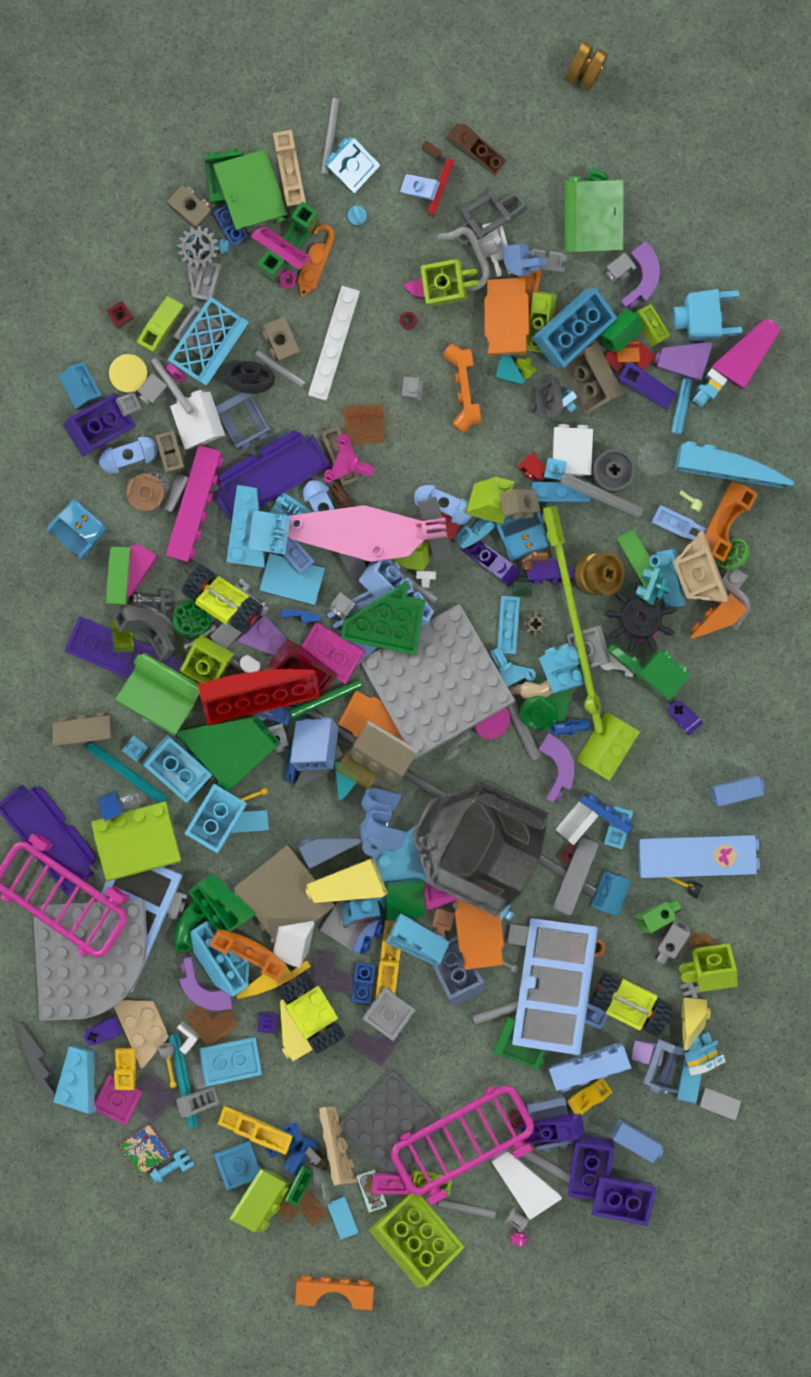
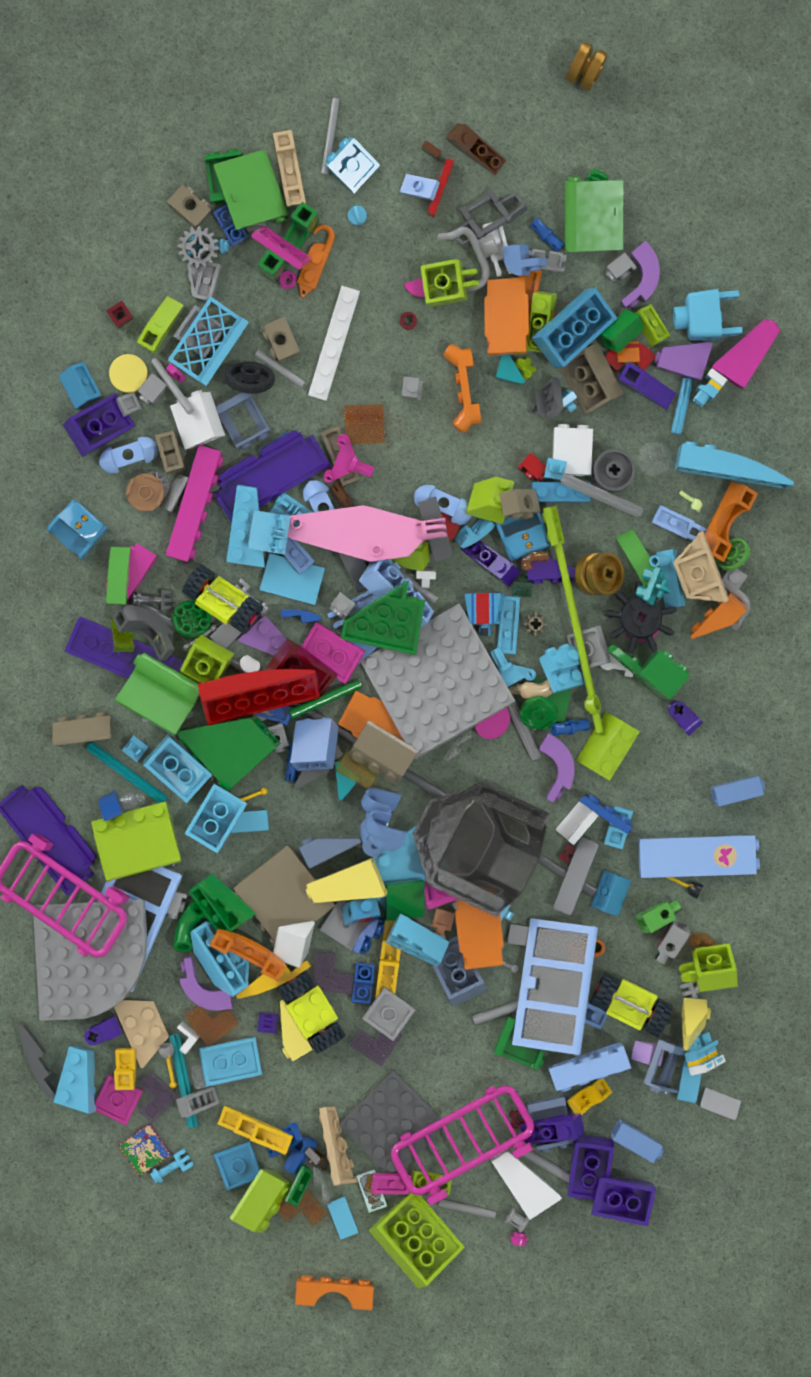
none -> torso [465,593,505,636]
none -> blue pin [530,217,565,252]

